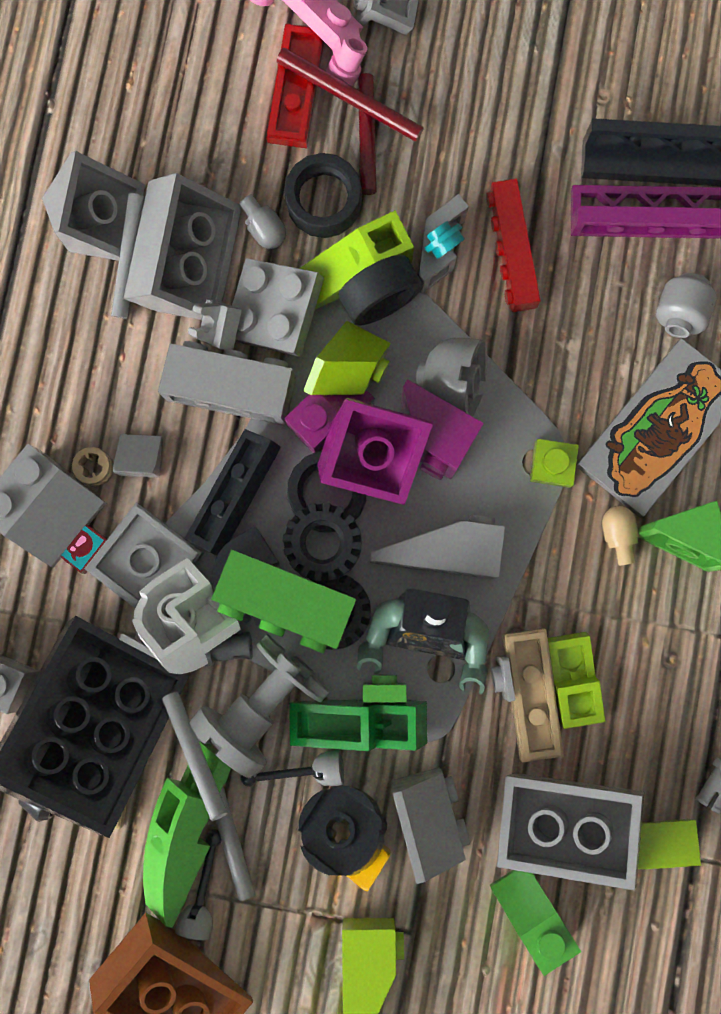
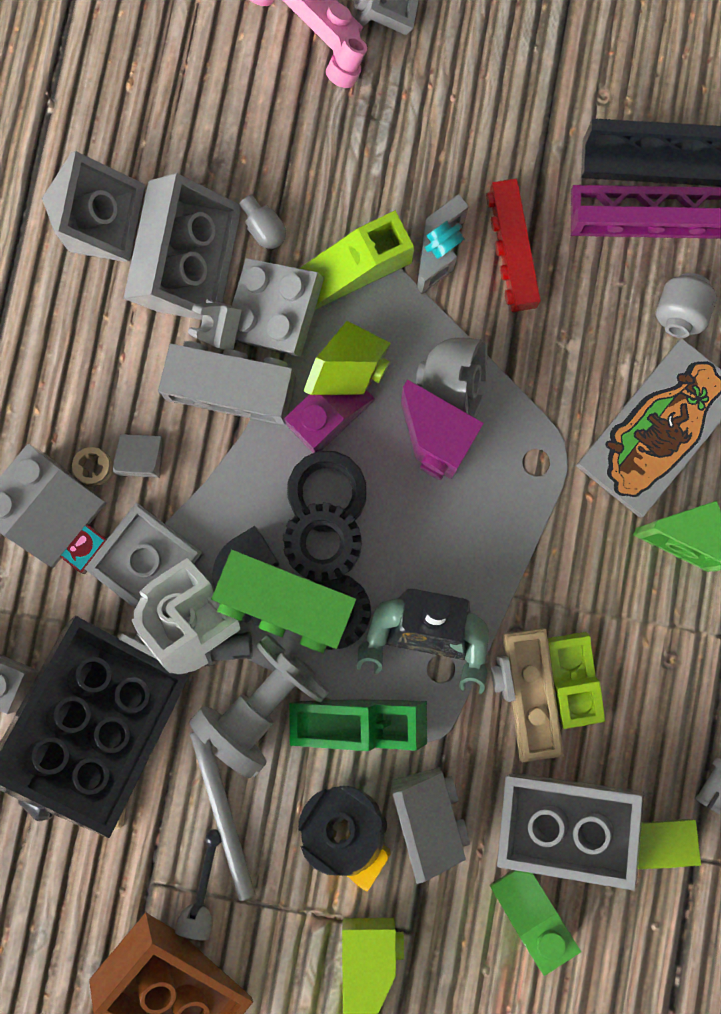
light grey bar [111,193,145,319] -> none
bright green slope [143,741,231,927] -> none
light grey bar [162,692,228,821] -> none
black plate [185,429,281,556] -> none
hinge [241,750,344,787] -> none
red tile [266,24,324,149] -> none
dark red bar [277,48,424,142] -> none
black tyre [284,153,362,238] -> none
magenta slope [318,397,433,505] -> none
black tyre [339,255,423,326] -> none
dark red bar [358,73,377,195] -> none
bright green plate [363,674,407,702] -> none
light grey slope [370,515,505,579] -> none
lime plate [530,439,579,488] -> none
tan cylinder [602,506,639,566] -> none

